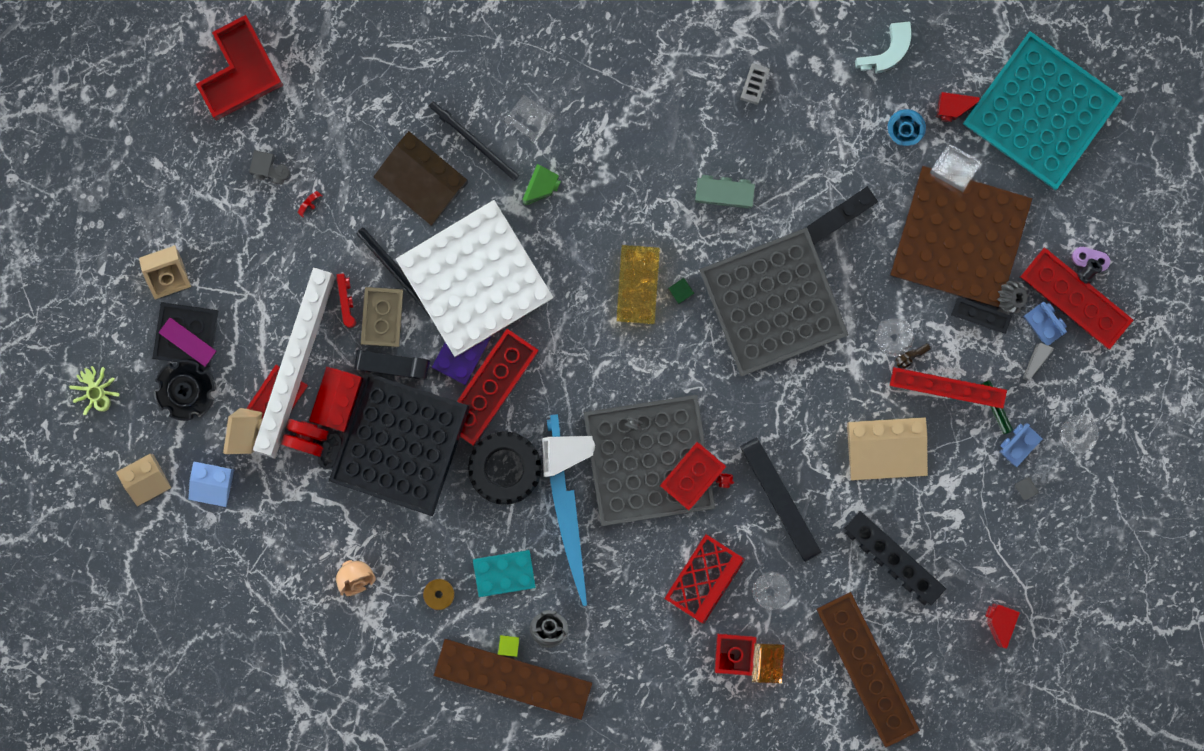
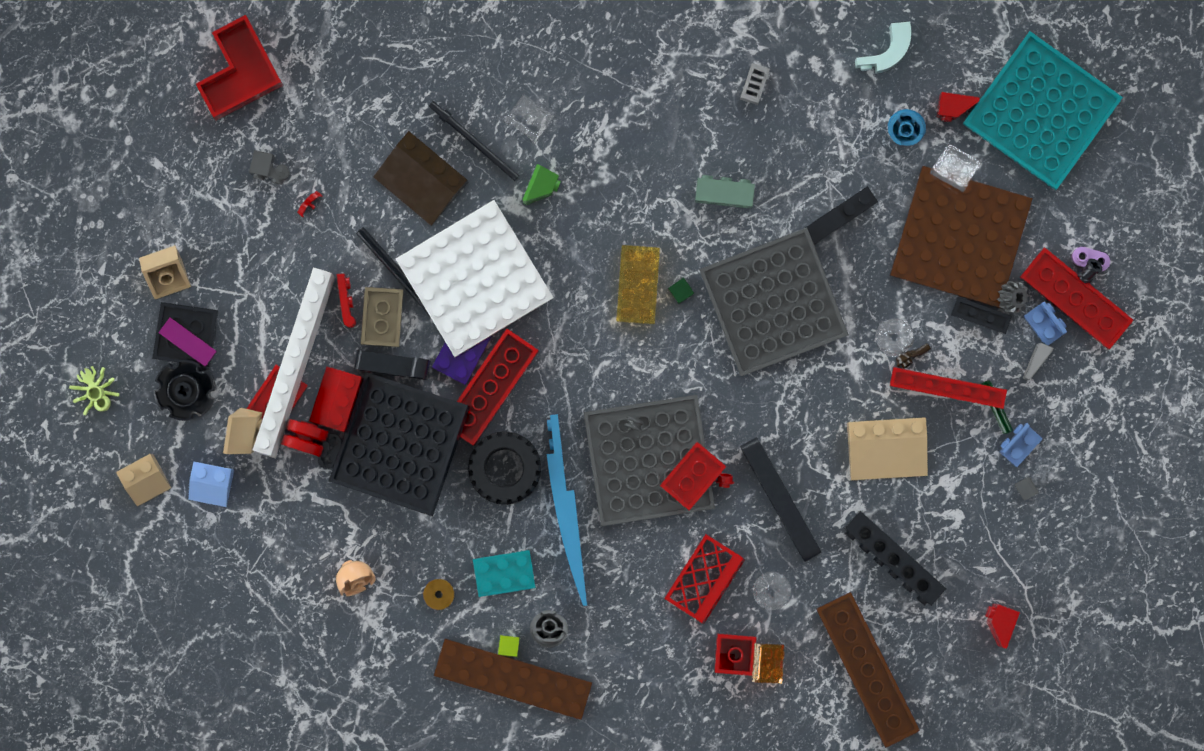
white slope [542,436,595,477] -> none
clear plate [1059,415,1099,454] -> none

